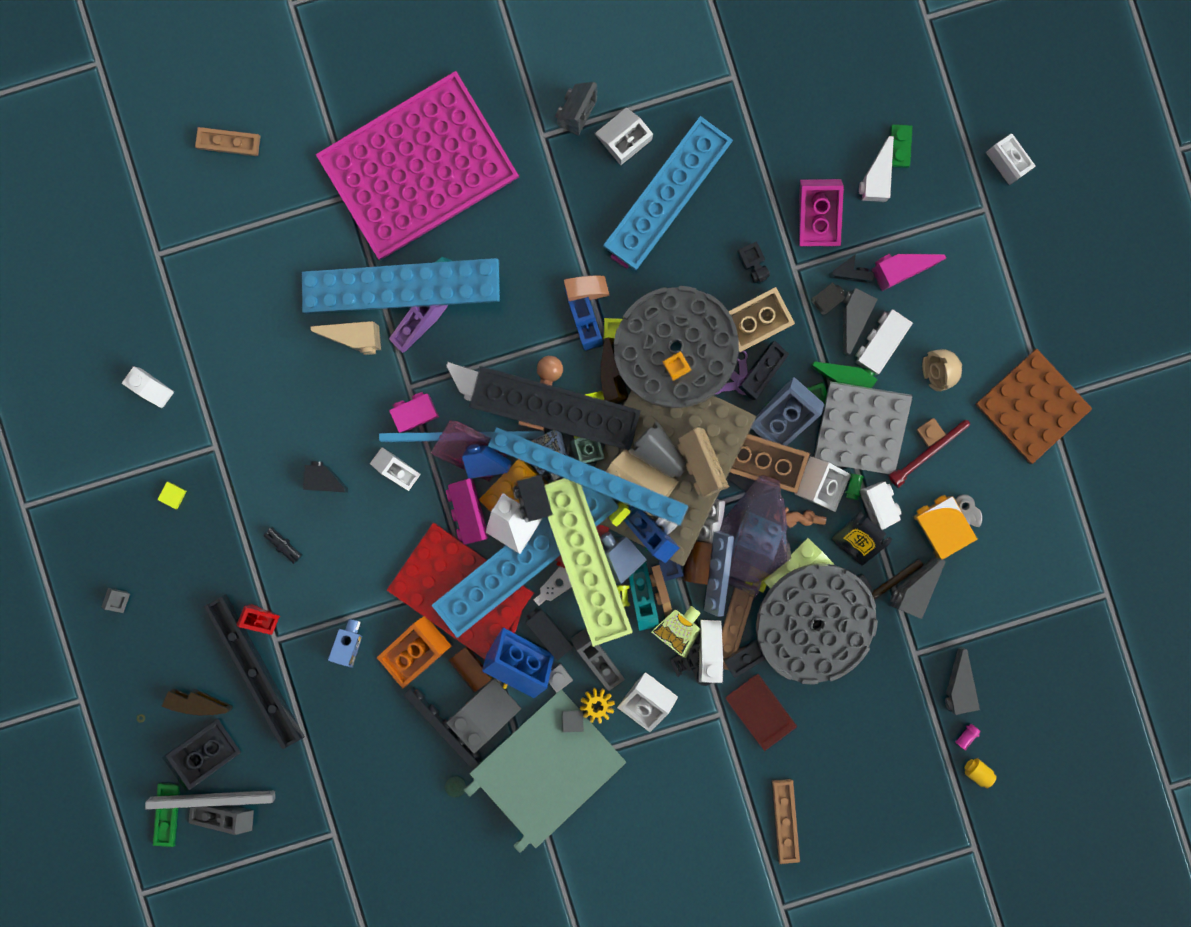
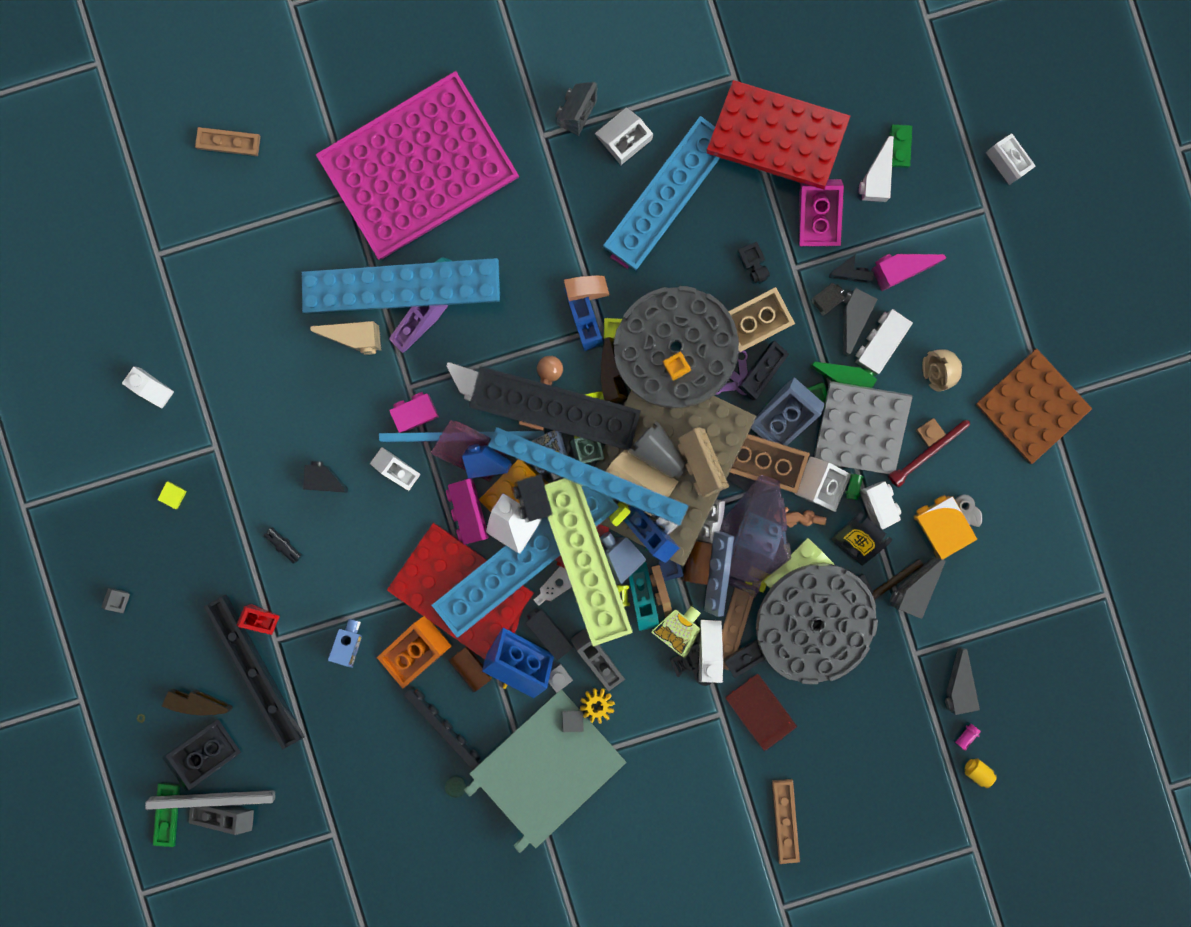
dark grey slope [447,678,521,753] -> none
white slope [617,672,678,732] -> none
none -> red plate [707,80,850,190]

